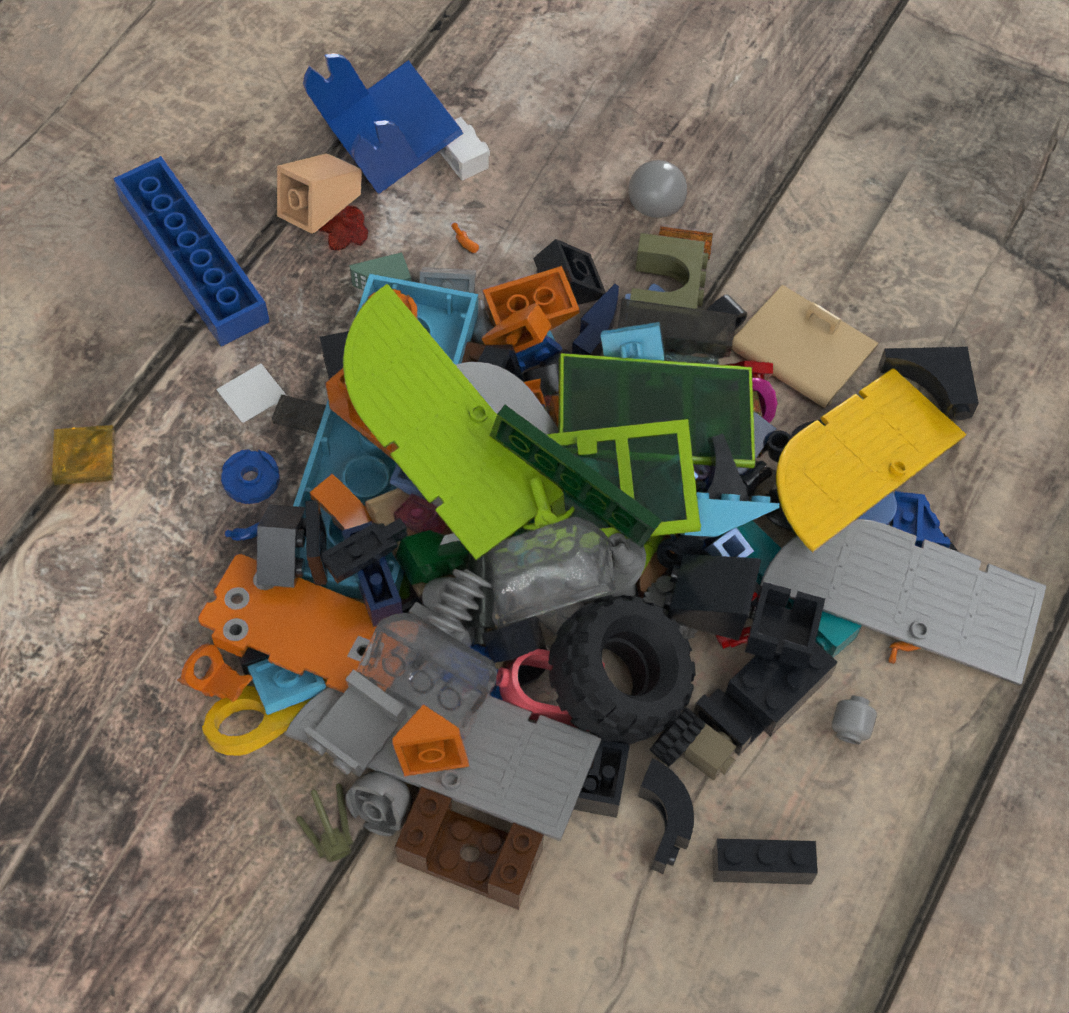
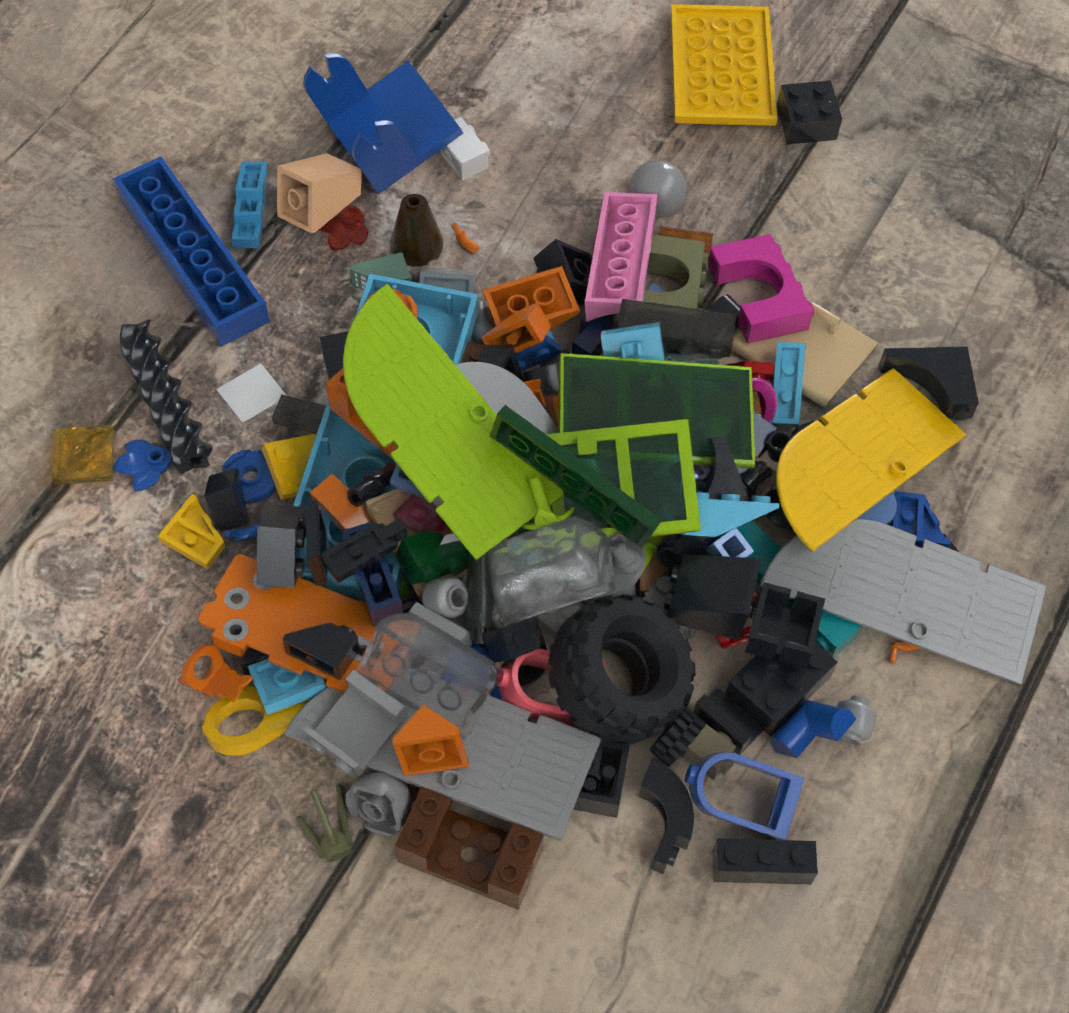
light grey piece [426,569,492,640] -> none
none -> blue plate [113,440,172,492]
none -> black piece [120,319,213,474]
none -> yellow wing [158,494,225,569]
none -> black slope [204,468,250,532]
none -> dark azure slope [231,162,268,248]
none -> yellow wing [262,434,316,500]
none -> black slope [283,622,360,680]
none -> black pin [347,462,396,507]
none -> dark brown cone [390,194,443,267]
none -> bright pink arch [585,192,658,322]
none -> yellow plate [670,4,778,126]
none -> blue window [685,753,805,840]
none -> dark pink arch [708,234,814,344]
none -> medium azure plate [770,342,806,428]
none -> blue brick [770,700,856,758]
none -> black brick [777,80,842,145]

